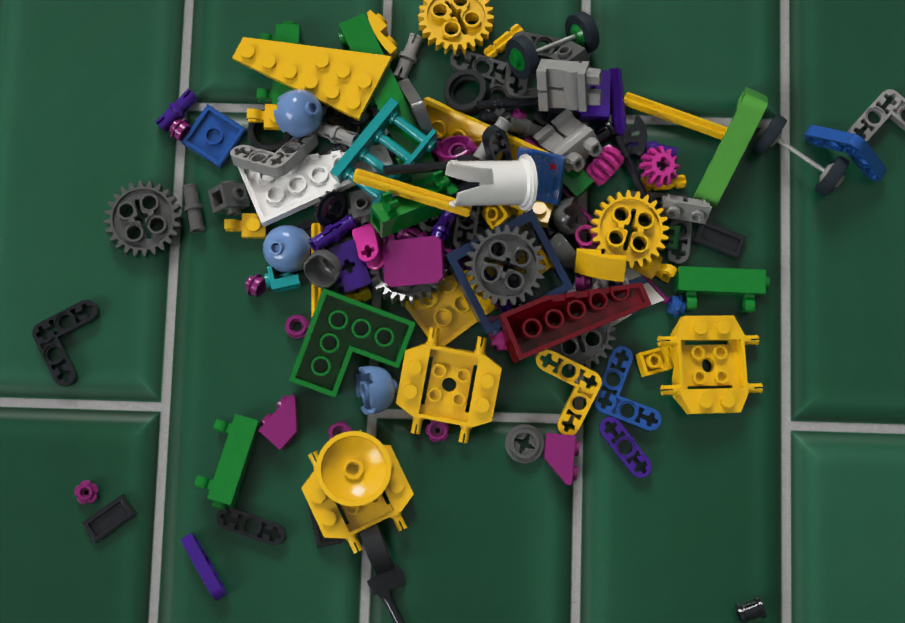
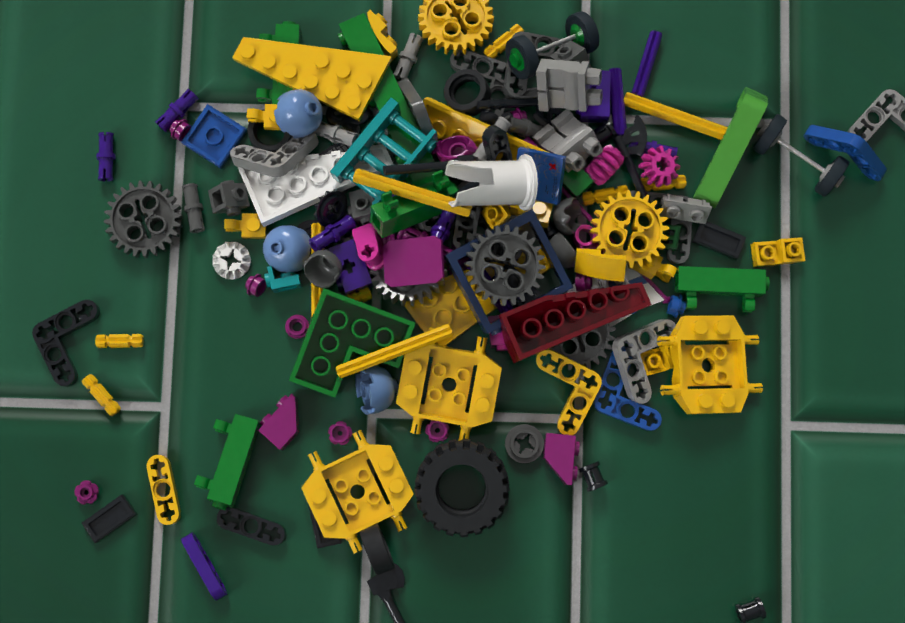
yellow dish [316,431,391,507] -> none
dark purple beam [599,417,652,478] -> none
none -> yellow axle [82,374,121,416]
none -> yellow axle [95,334,144,348]
none -> dark purple pin [96,132,115,182]
none -> yellow beam [147,455,181,525]
none -> white gear [212,242,251,280]
none -> yellow axle [336,324,453,378]
none -> black tyre [414,438,510,537]
none -> black bush [579,461,608,492]
none -> yellow axle [582,185,628,206]
none -> light grey beam [612,319,676,404]
none -> dark purple axle [631,30,662,97]
none -> yellow slope [750,238,806,267]

